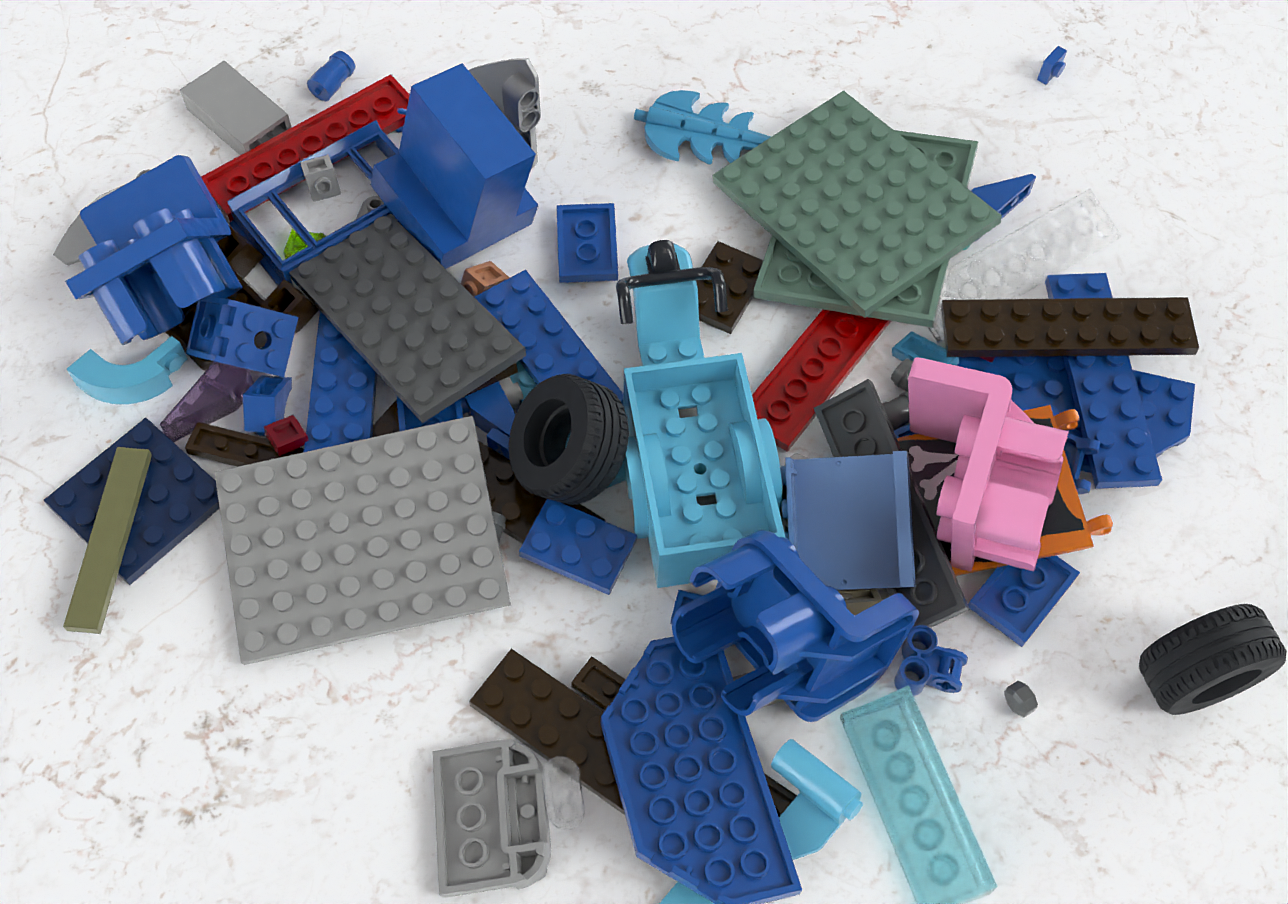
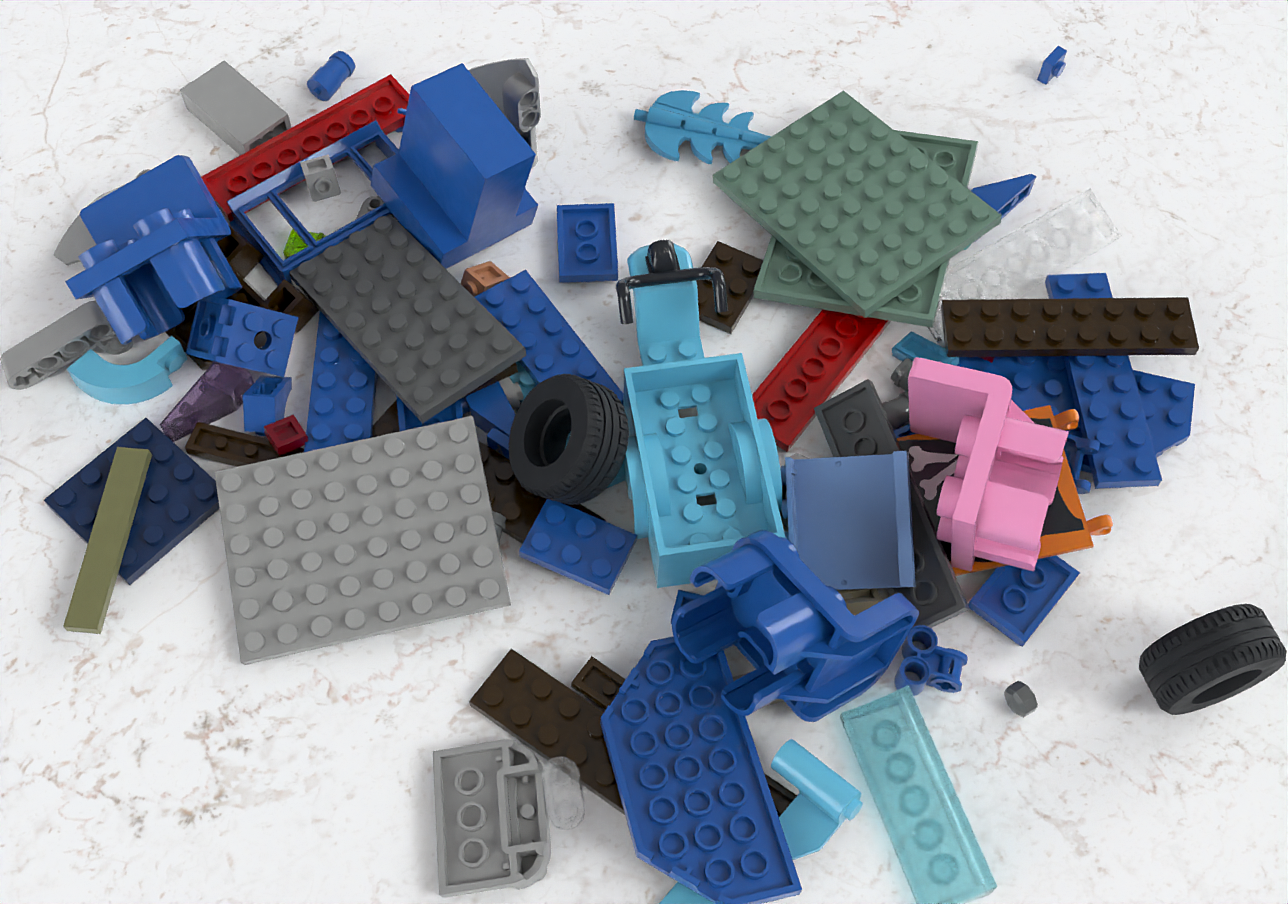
none -> light grey beam [0,300,133,390]

